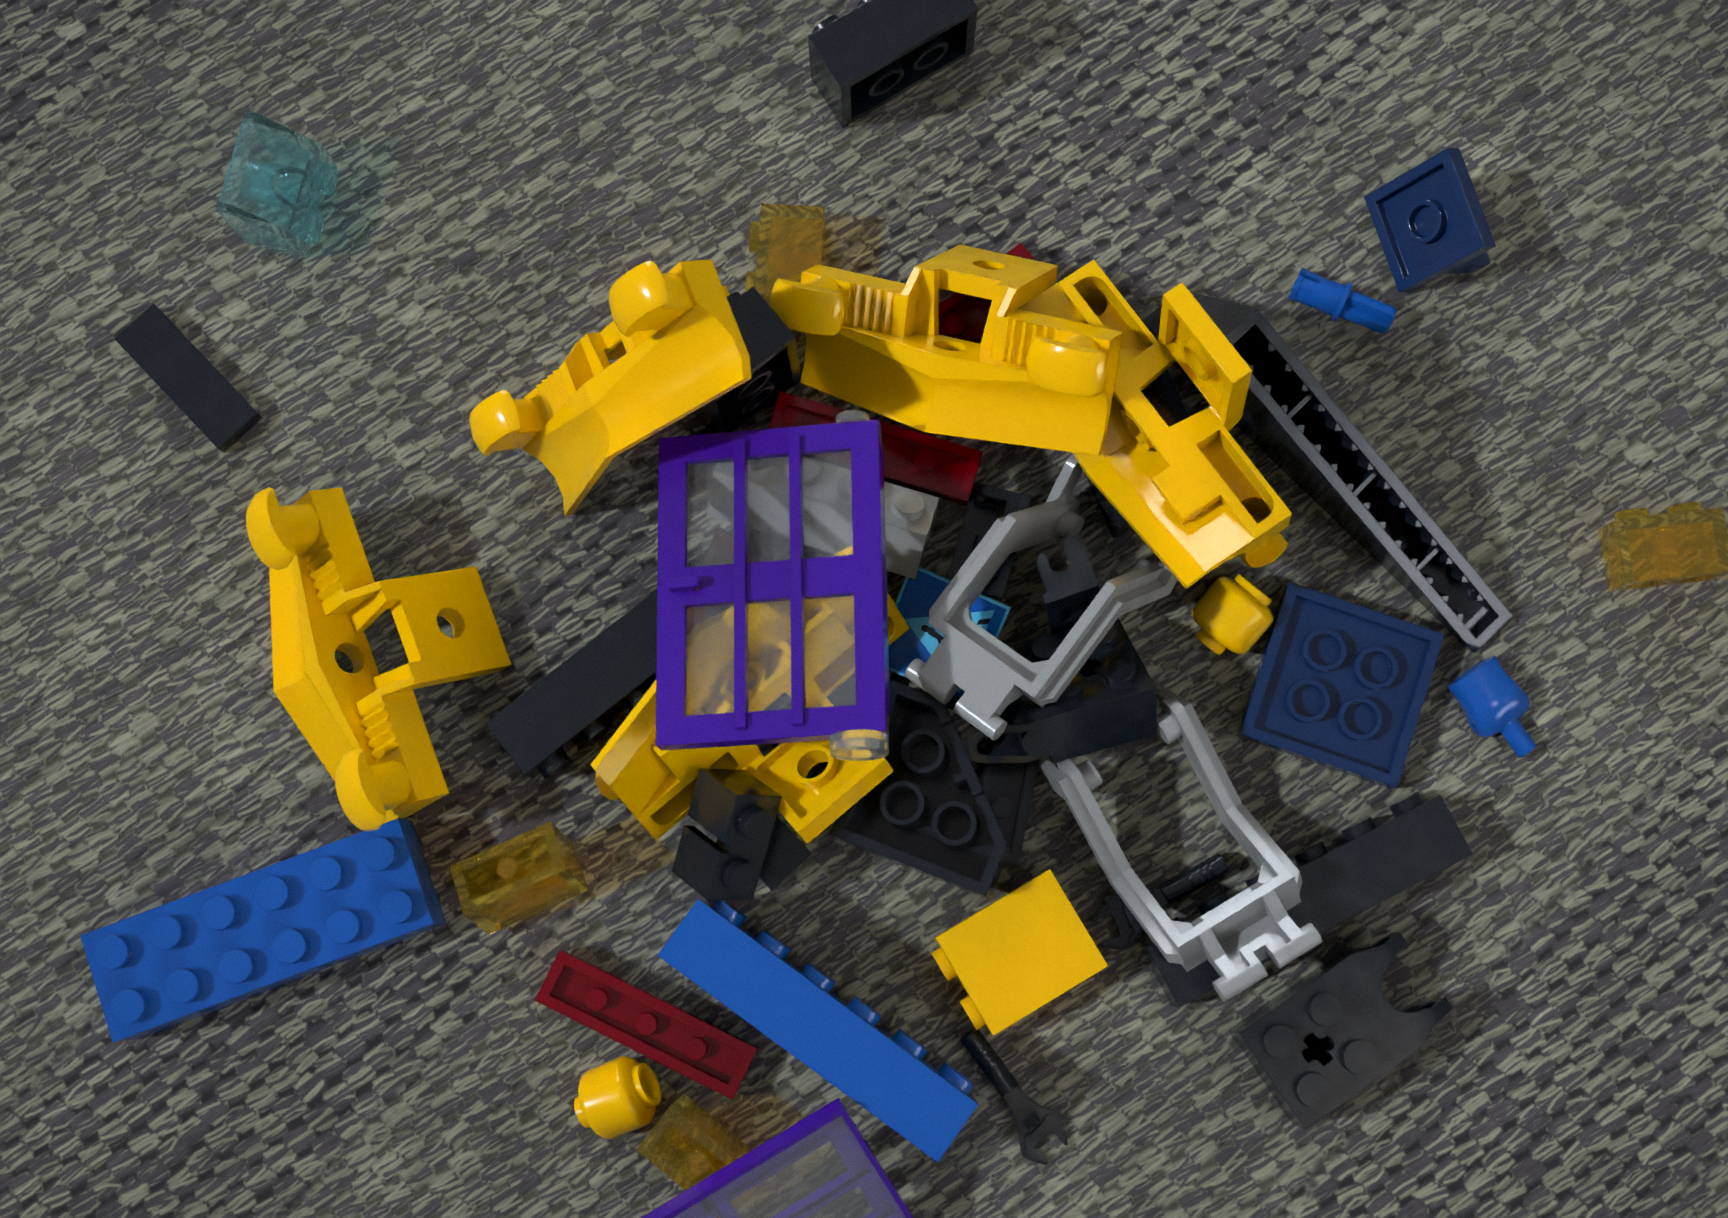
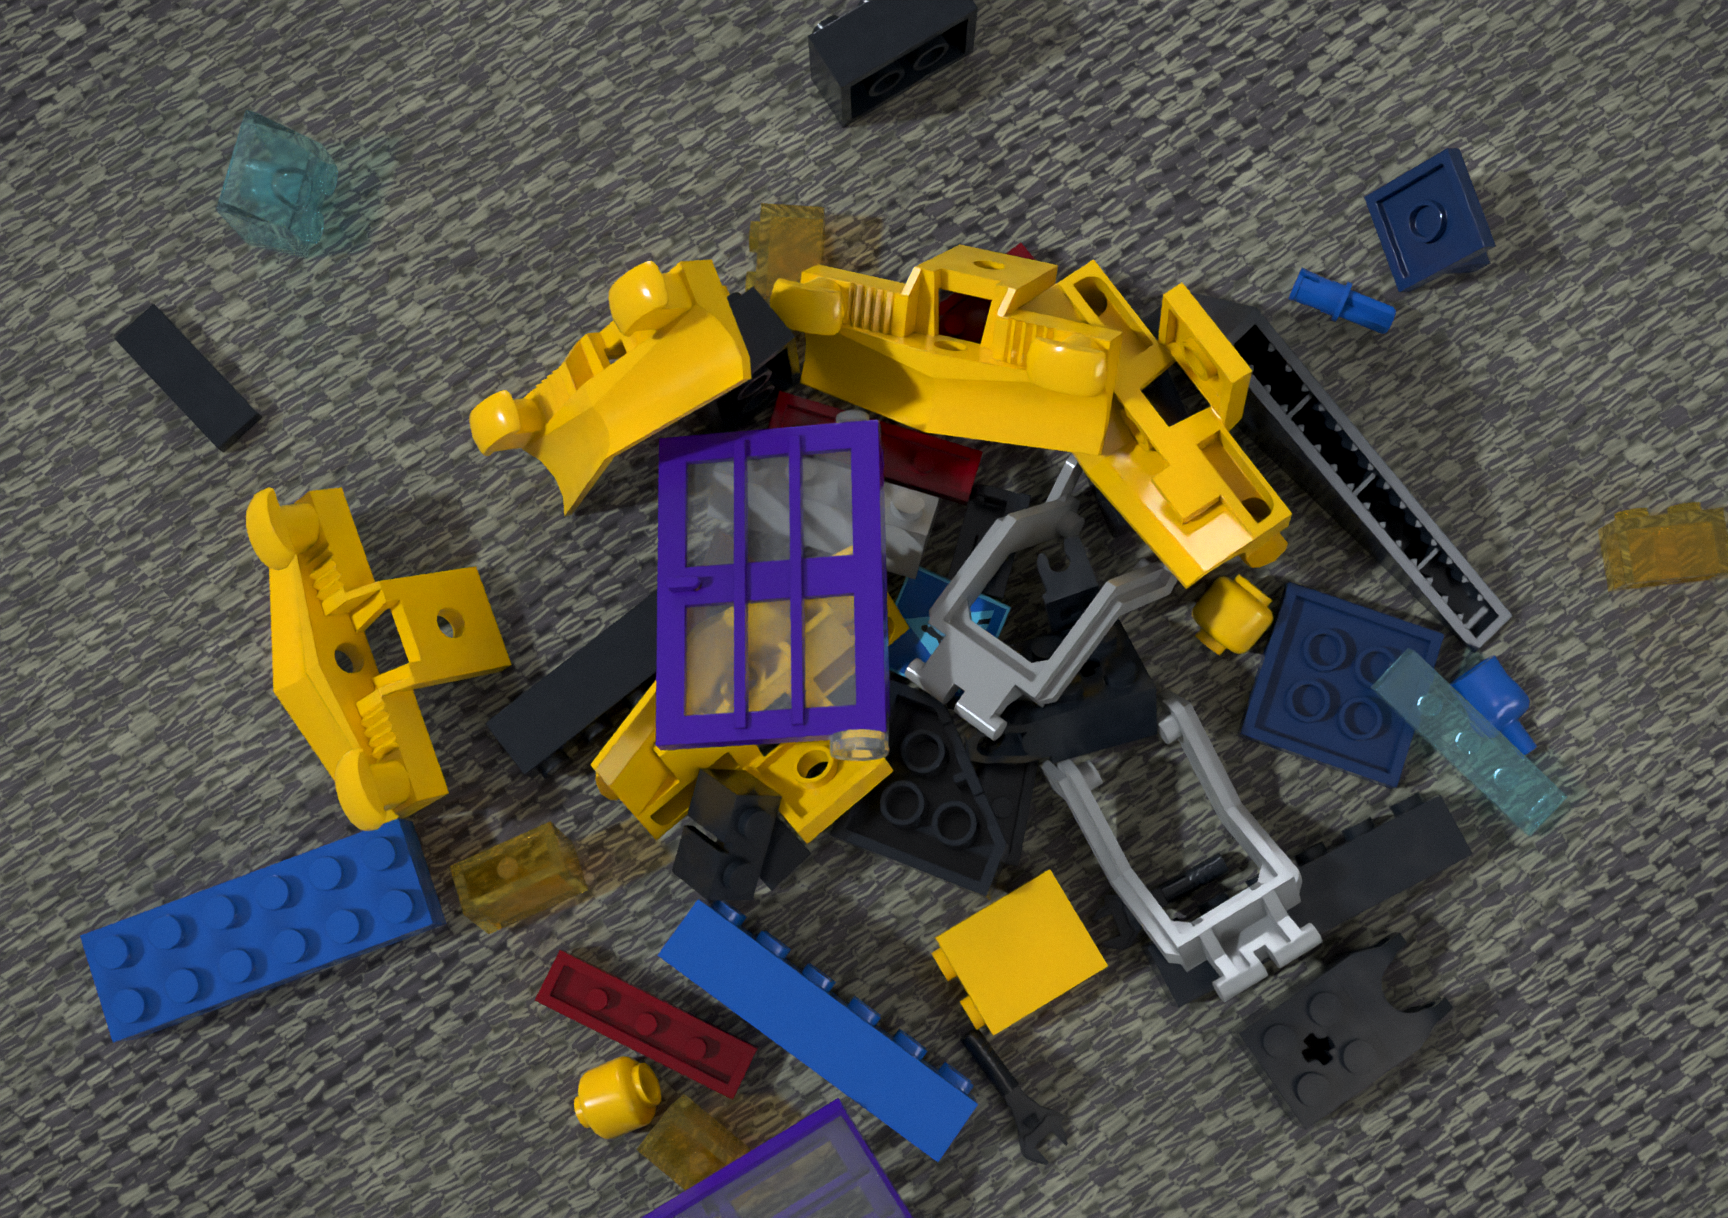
none -> clear light blue tile [1371,648,1567,836]

